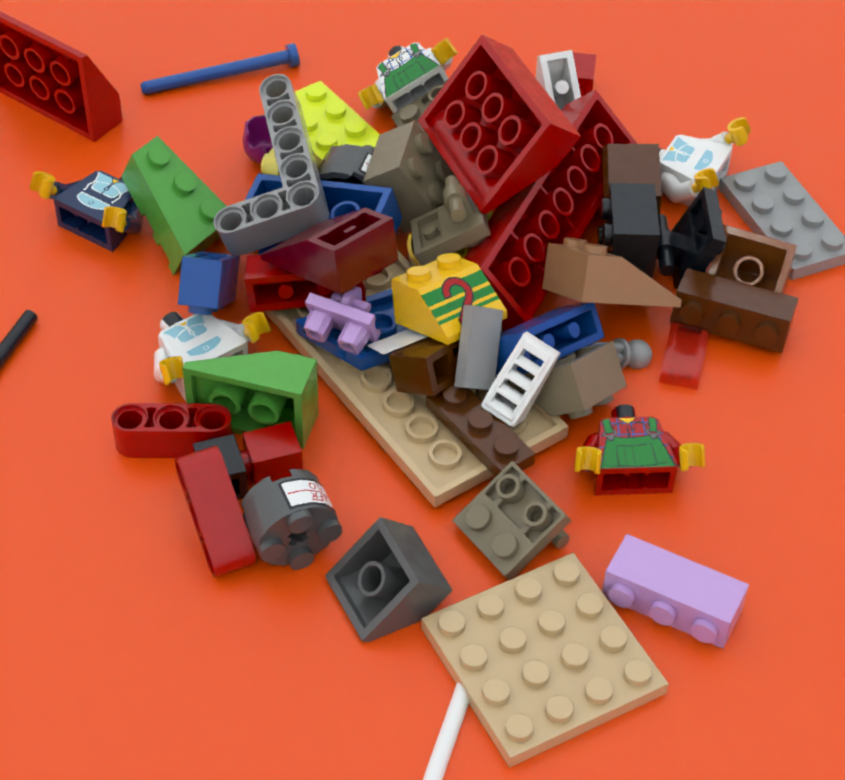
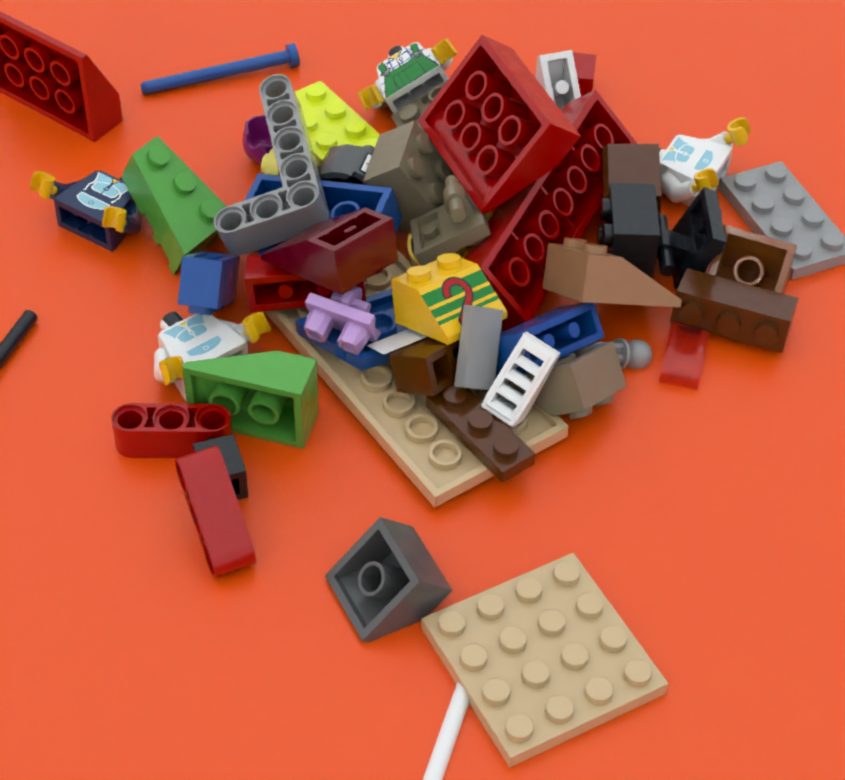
red brick [240,421,303,486] -> none
dark grey brick [241,469,342,570] -> none
dark tan plate [452,461,572,580] -> none
torso [574,404,706,496] -> none
lavender brick [602,534,749,649] -> none

